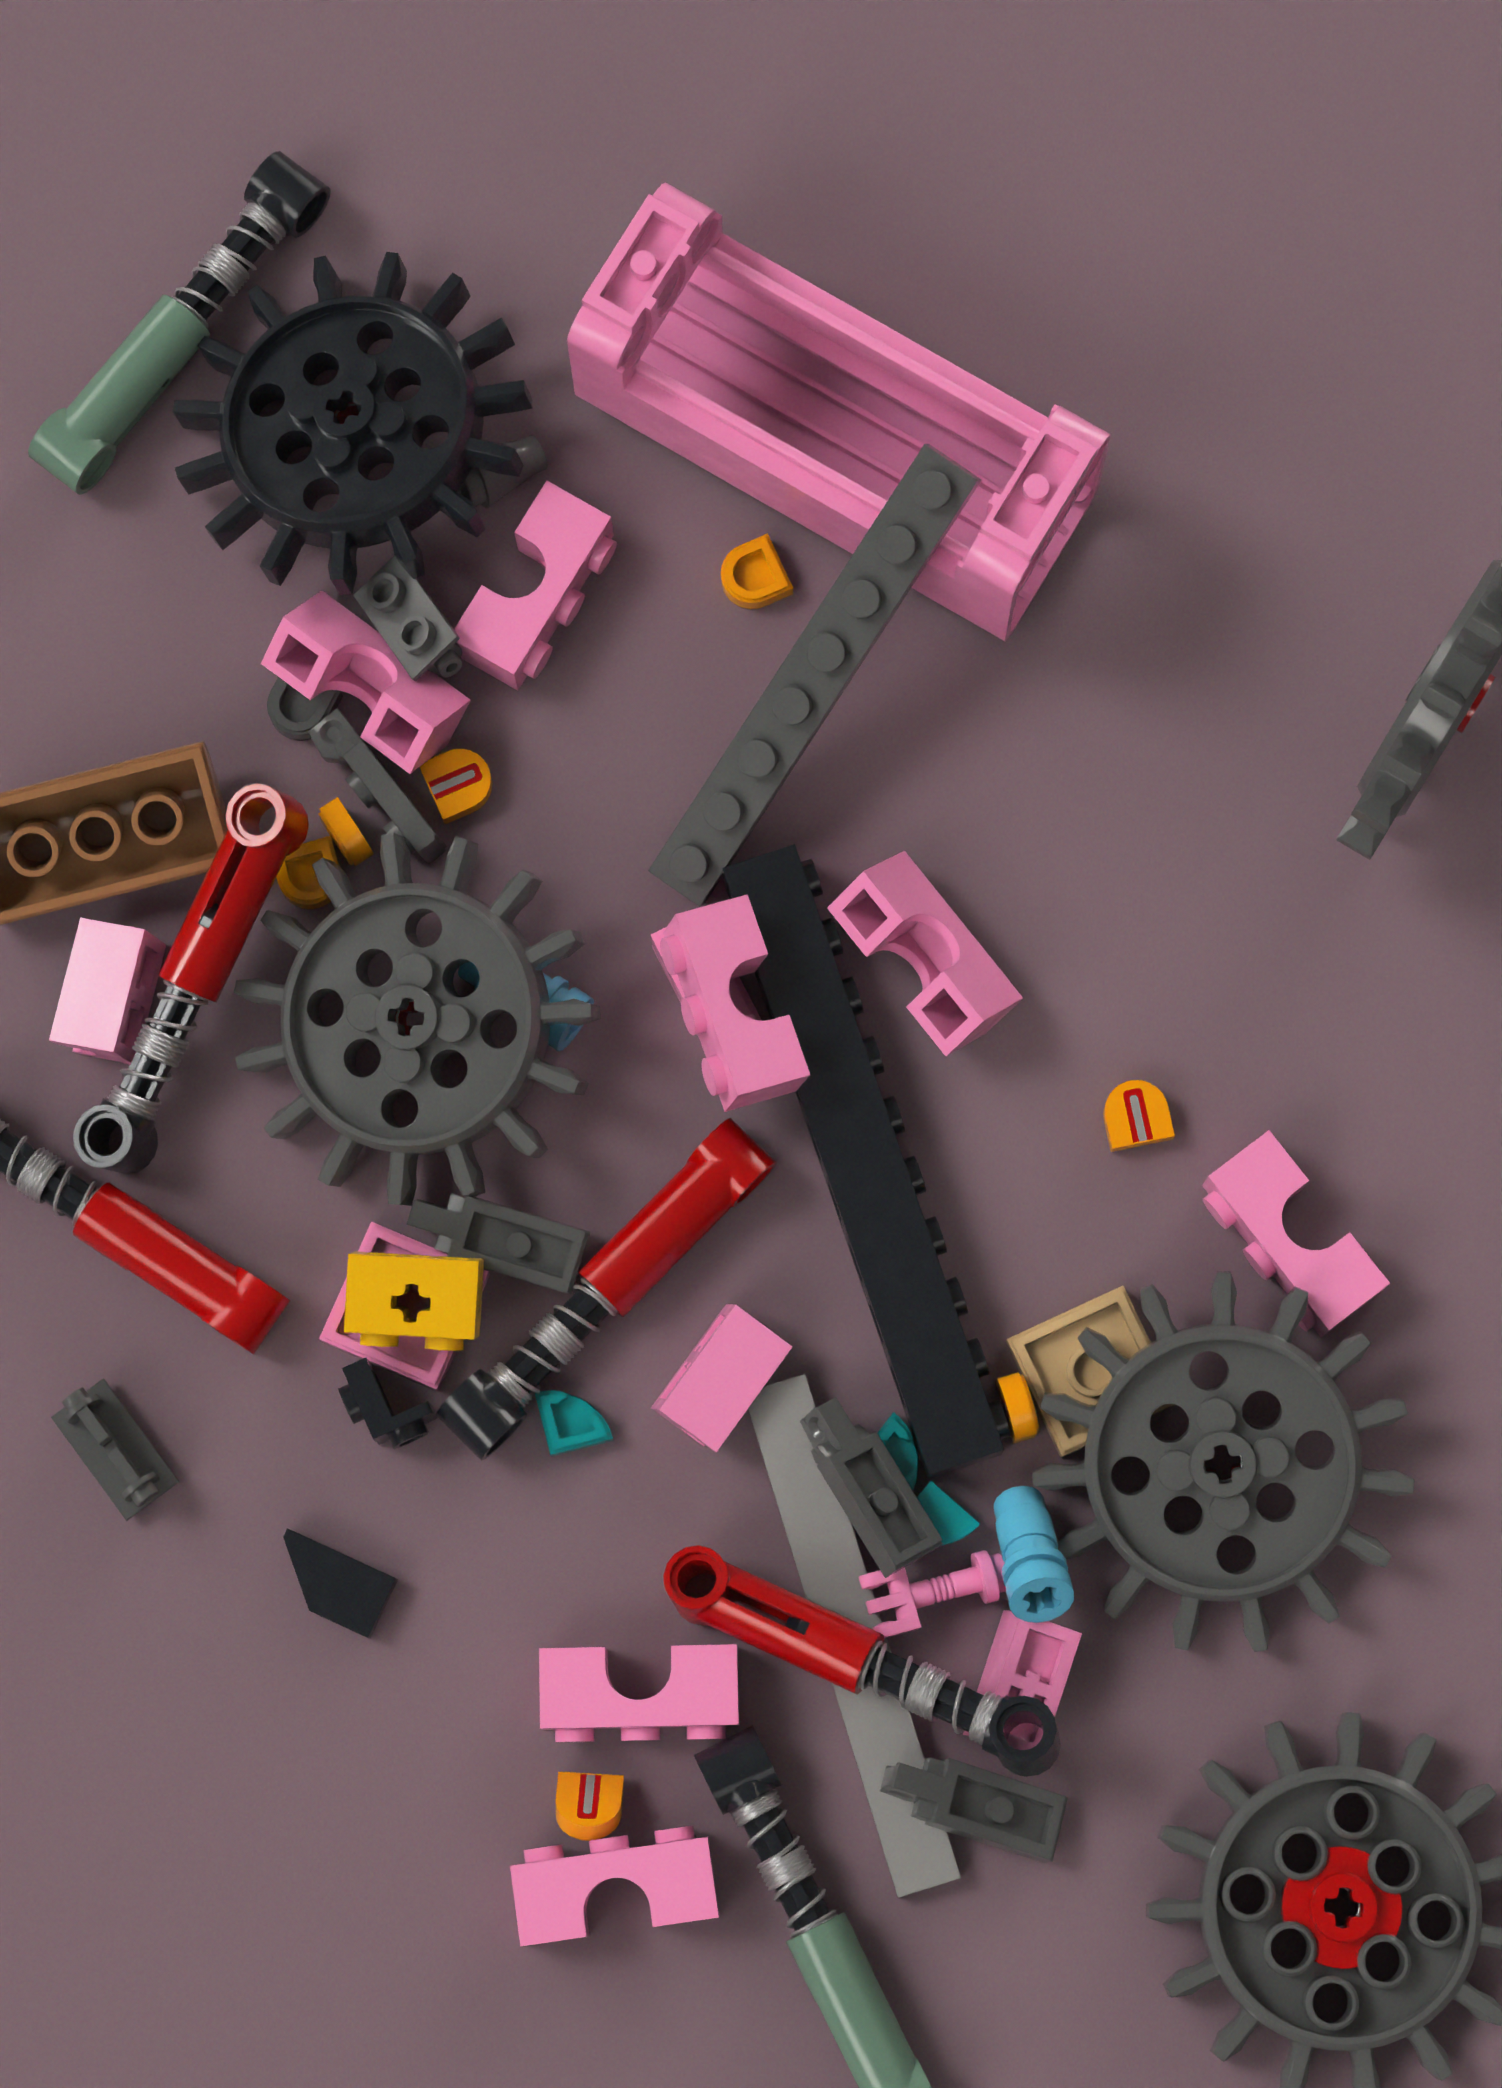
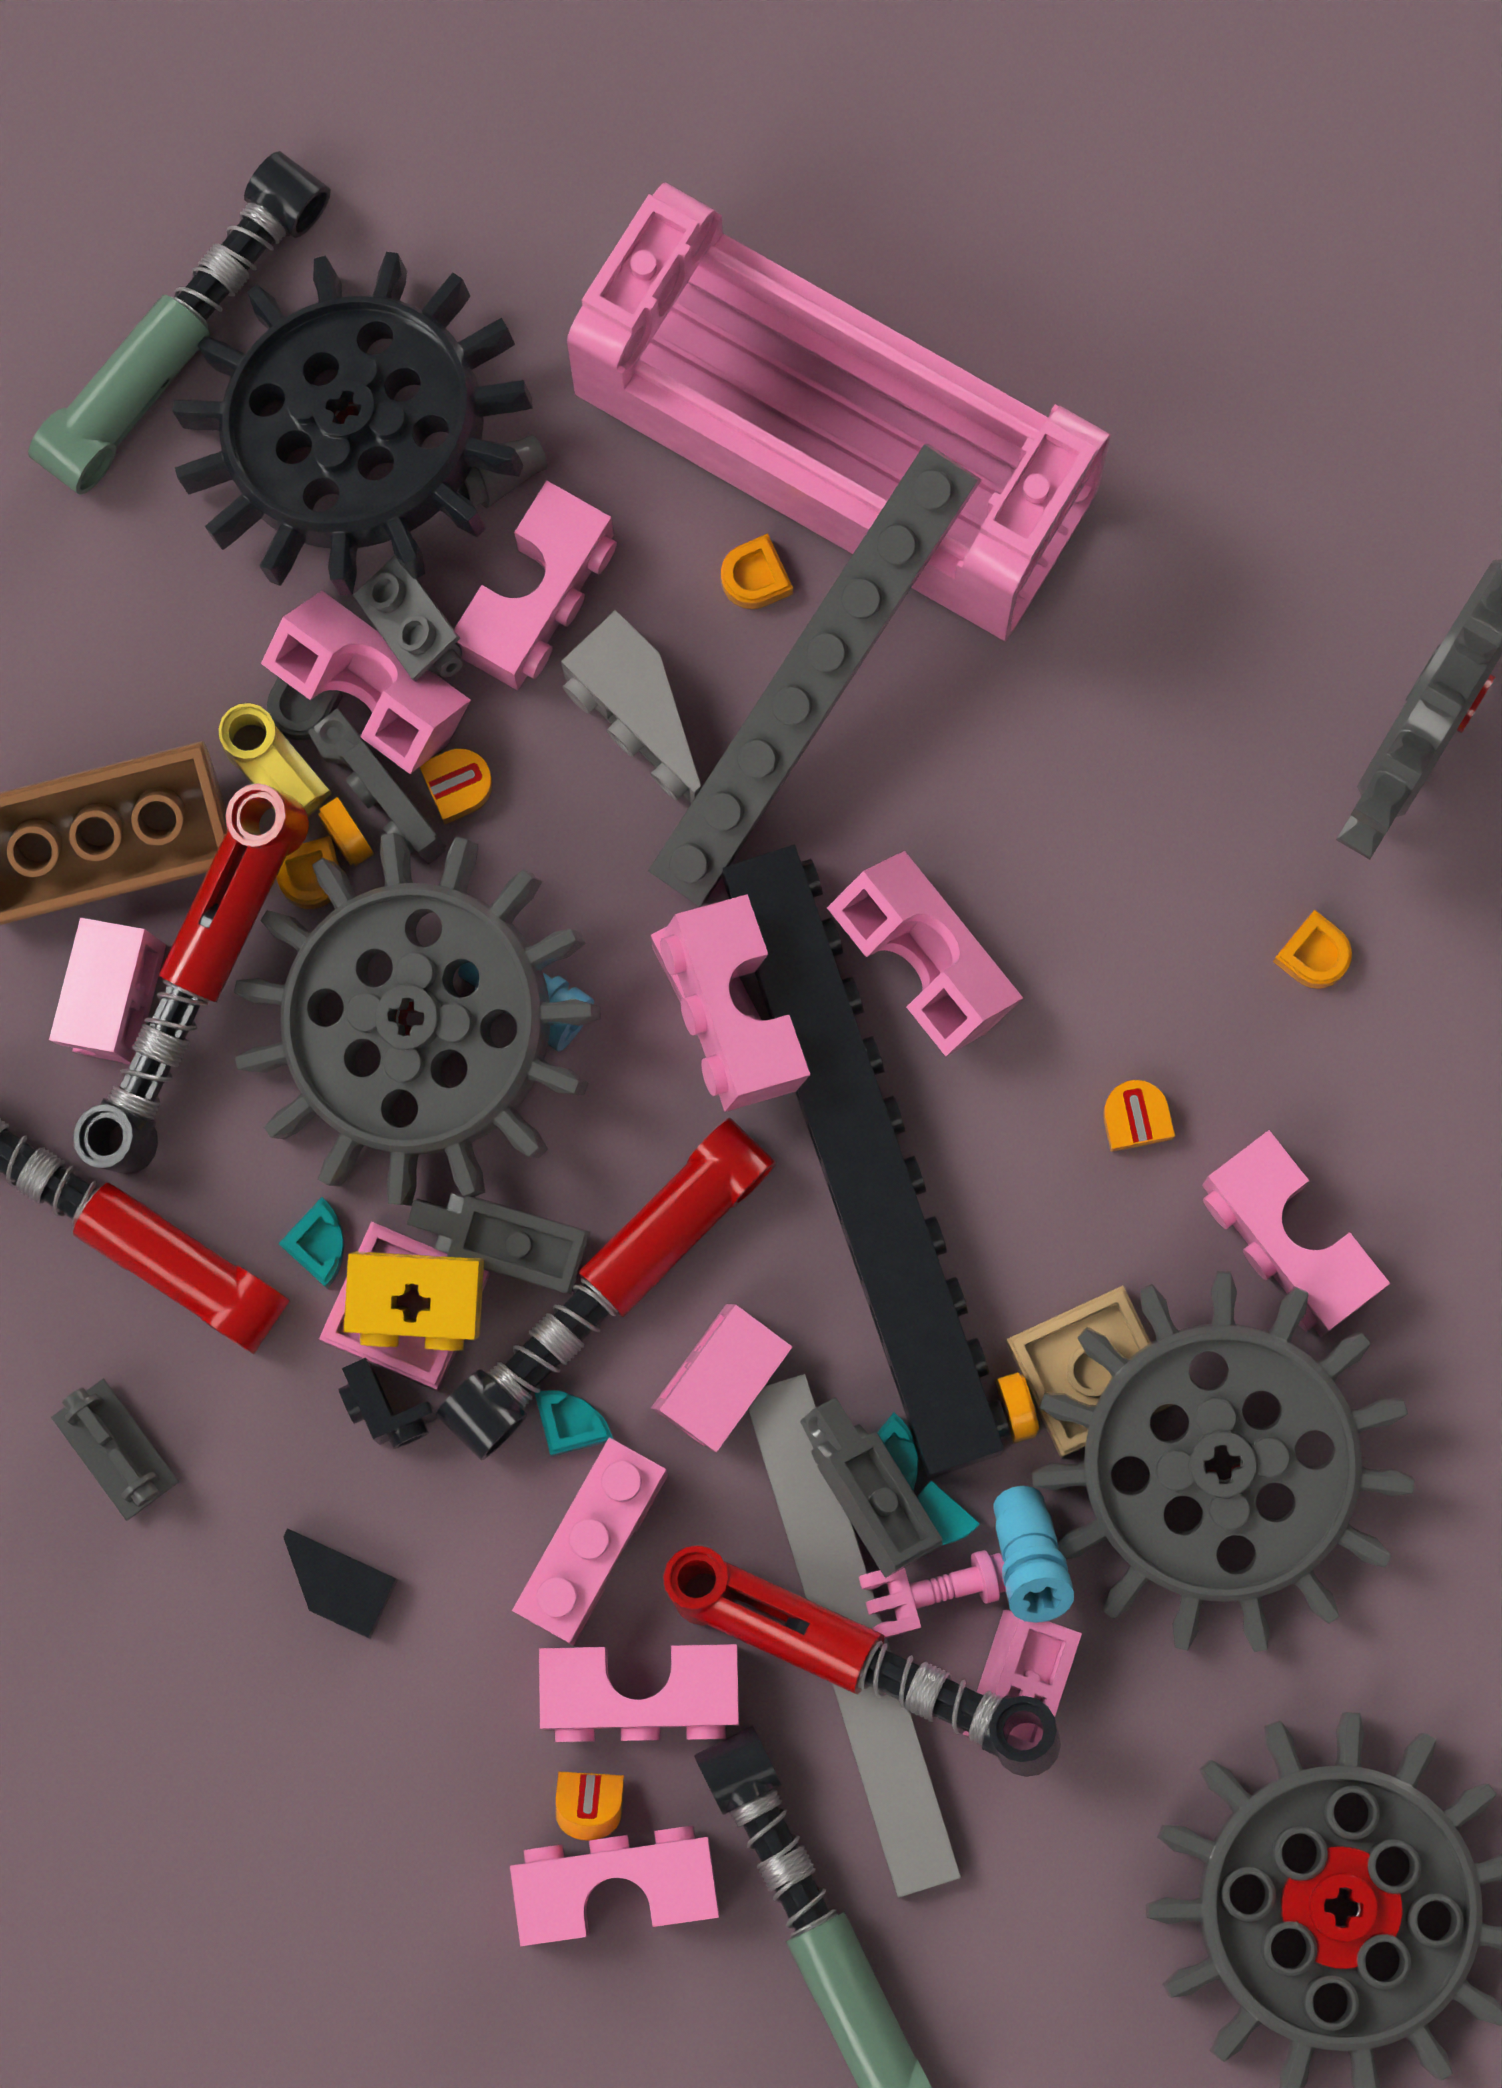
dark grey hinge [880,1758,1068,1863] -> none
none -> light yellow piece [218,703,331,817]
none -> teal tile [278,1197,345,1289]
none -> bright pink arch [512,1437,668,1646]
none -> light grey slope [561,610,701,803]
none -> light orange tile [1273,910,1352,989]

